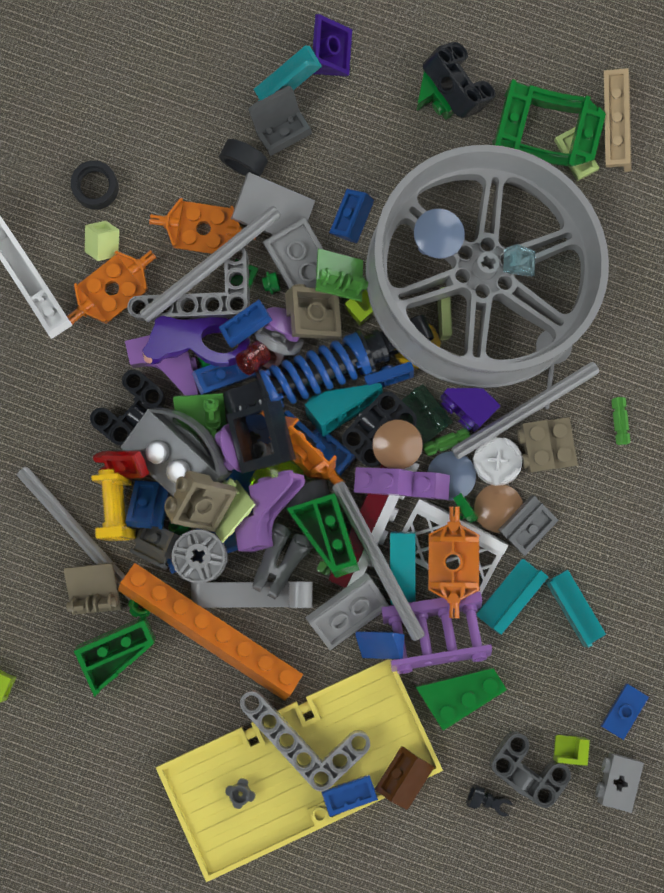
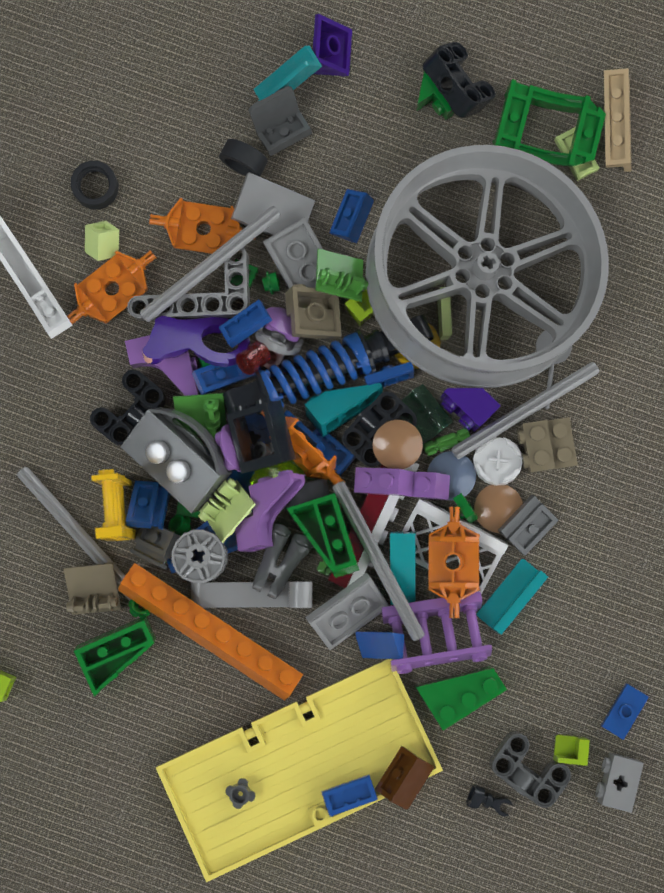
red hinge [93,451,149,478] -> none
dark tan plate [165,470,237,532] -> none
light grey beam [240,690,370,791] -> none
sand blue dish [414,209,465,258] -> none
clear light blue slope [503,244,536,276] -> none
teal panel [545,570,606,648] -> none
bright green axle [611,397,630,445] -> none

